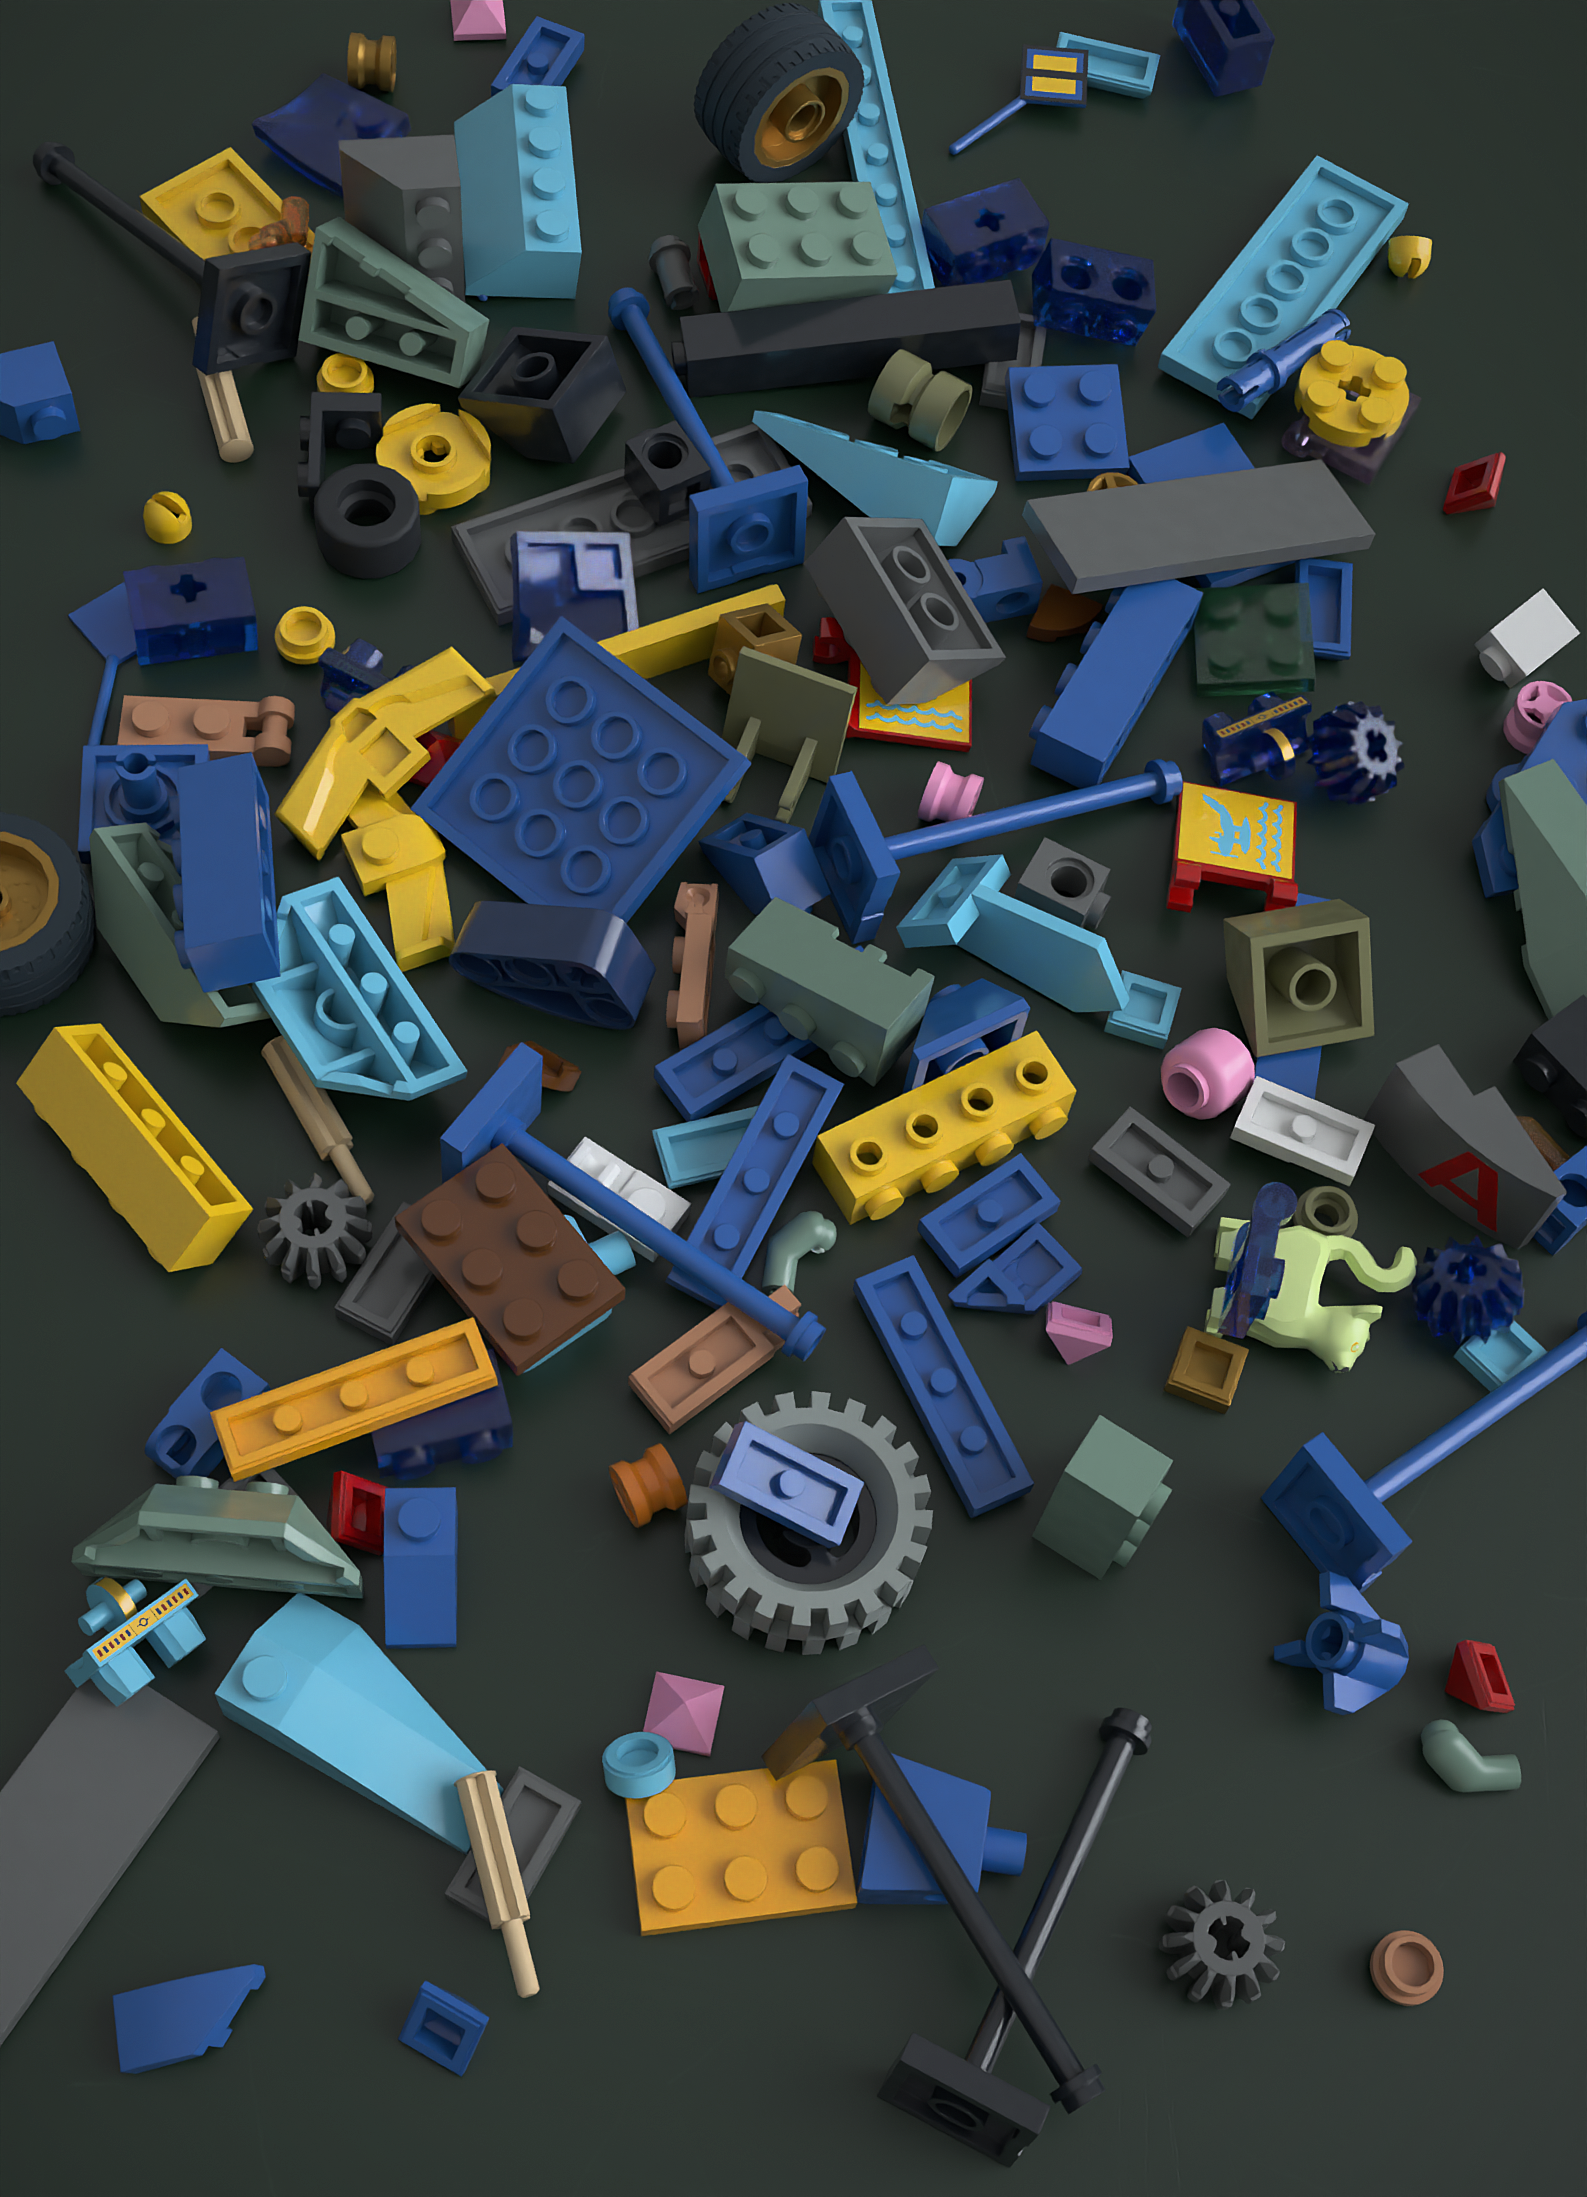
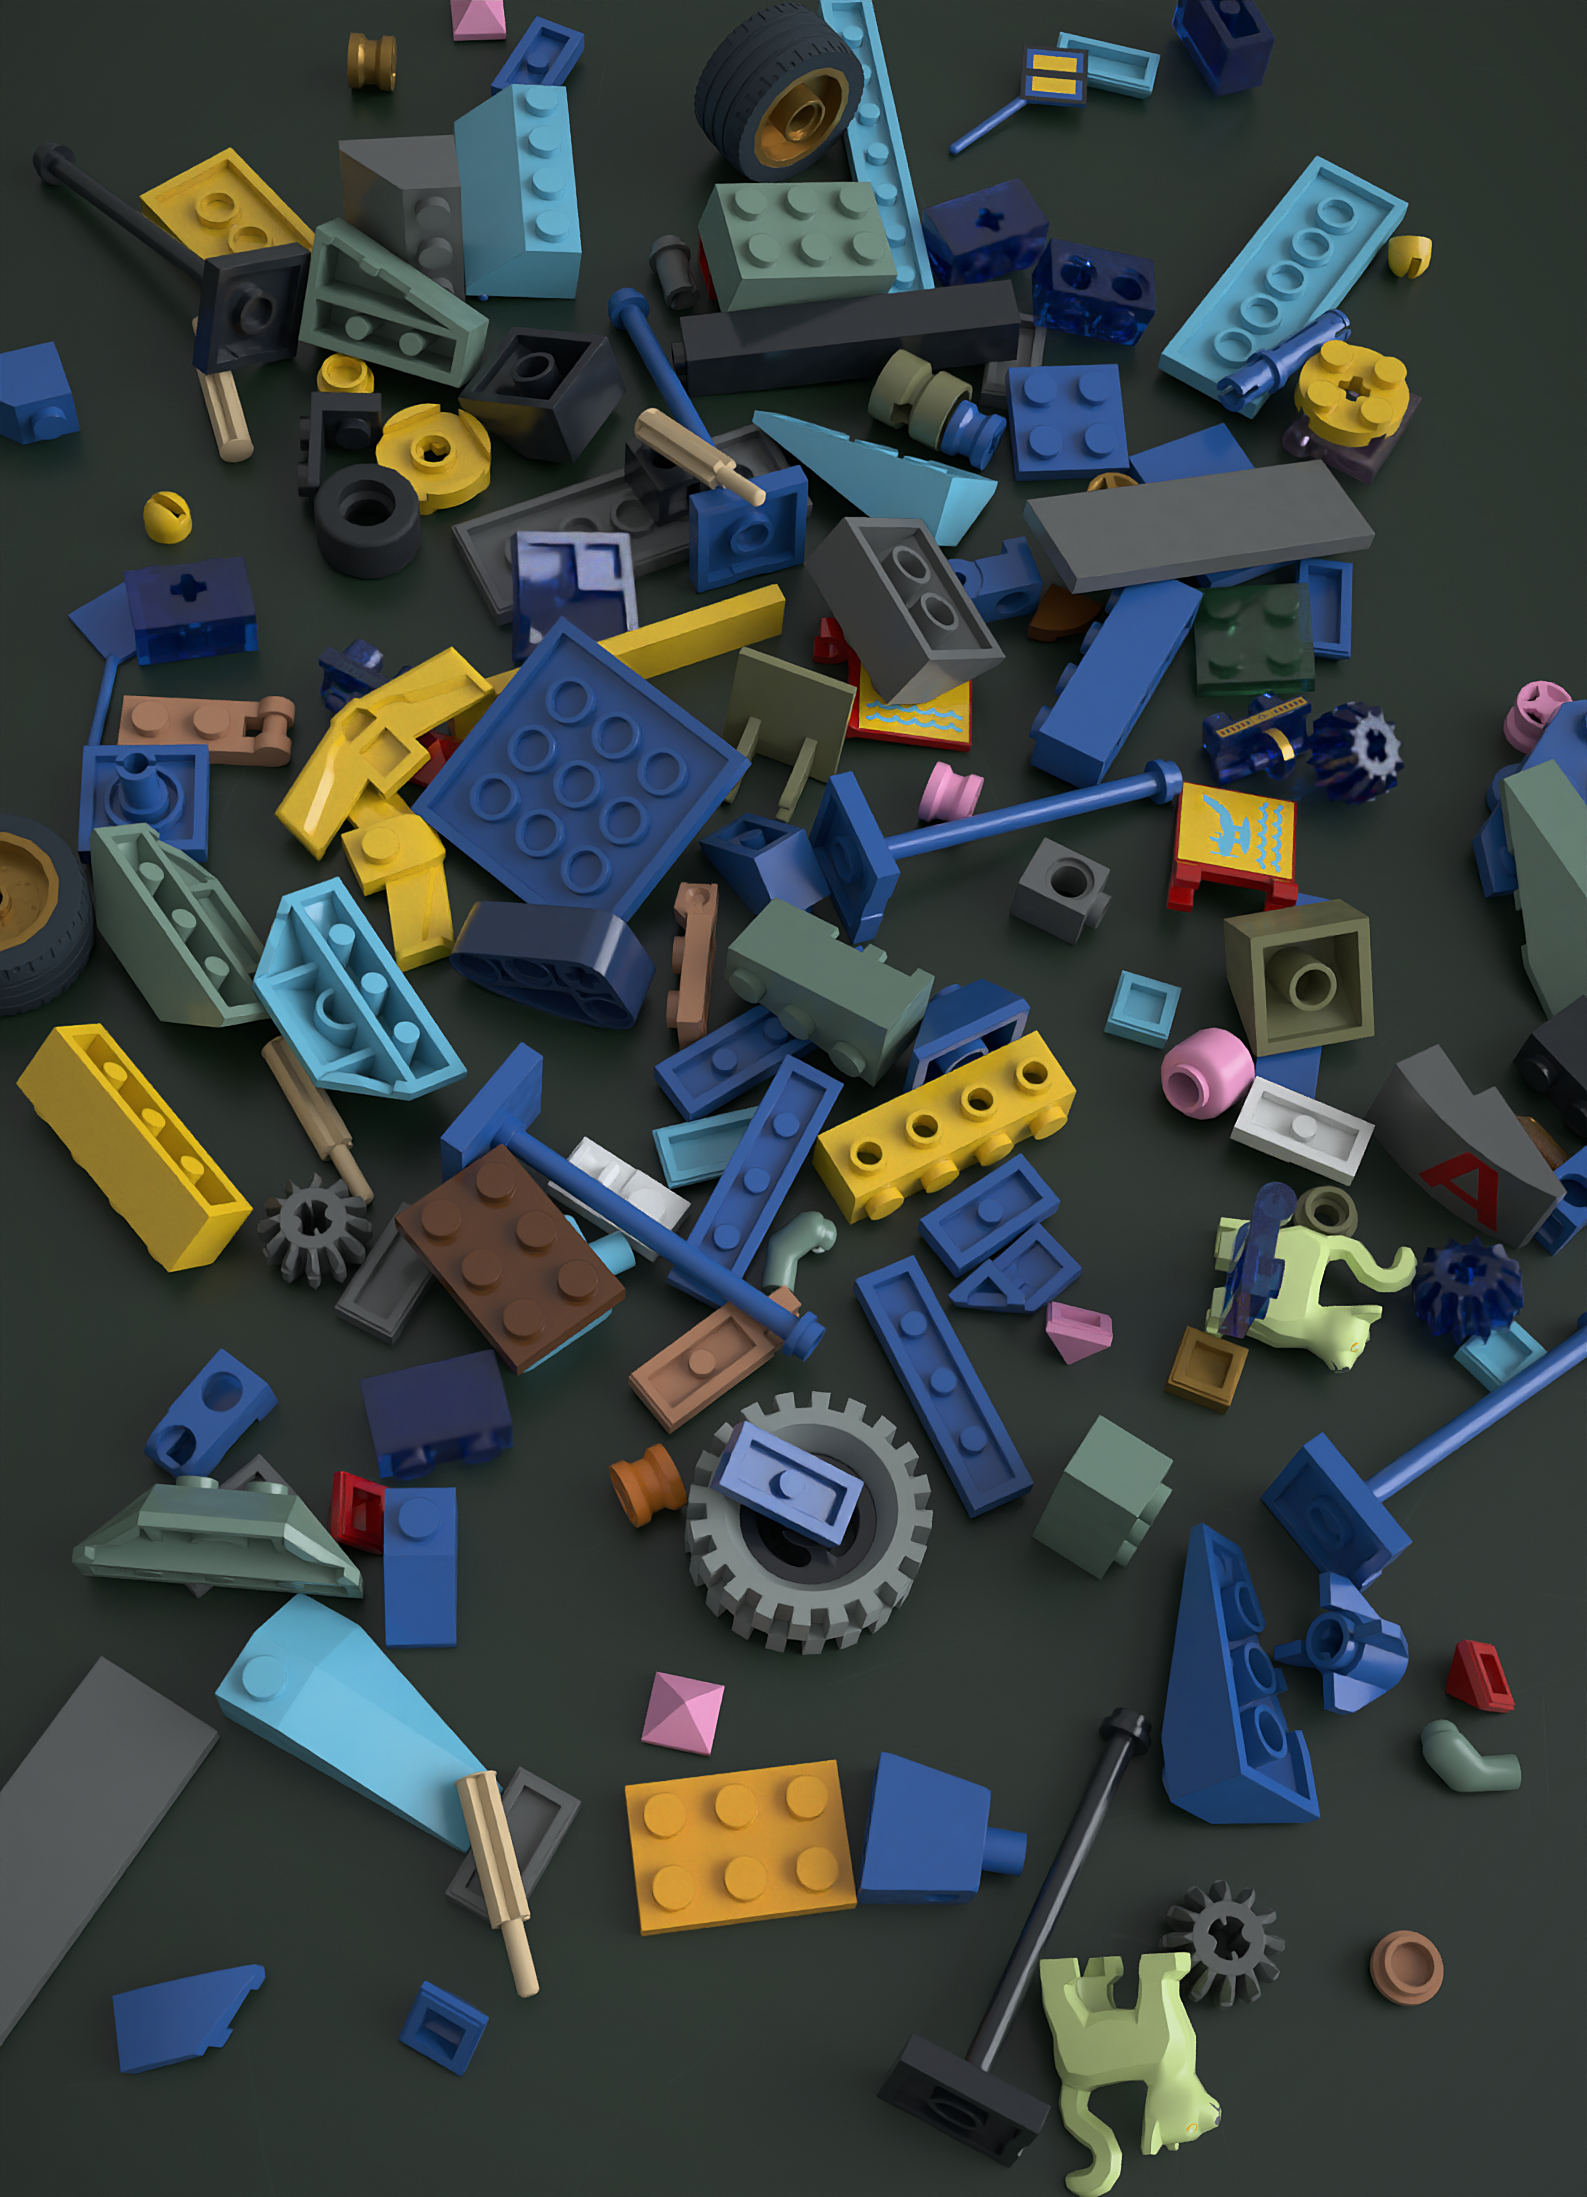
medium azure hips [65,1577,206,1707] -> none
blue brick [170,752,281,993] -> none
light orange tile [210,1317,498,1482] -> none
clear orange arm [248,196,309,251] -> none
clear blue plate [252,73,412,199] -> none
yellow plate [275,606,335,664] -> none
reddish brown tile [498,1040,582,1091] -> none
medium azure tile [602,1732,676,1798] -> none
pearl gold brick [708,603,802,696] -> none
black tile [761,1644,1106,2115] -> none
medium azure piece [896,854,1130,1013] -> none
dark grey plate [1088,1106,1231,1238] -> none
red slope [1443,452,1506,515] -> none
white brick [1474,589,1580,688] -> none
none -> tan axle [634,408,766,507]
none -> blue wheel [941,400,1007,470]
none -> yellowish green animal [1040,1952,1221,2197]
none -> blue wedge [1161,1523,1321,1824]

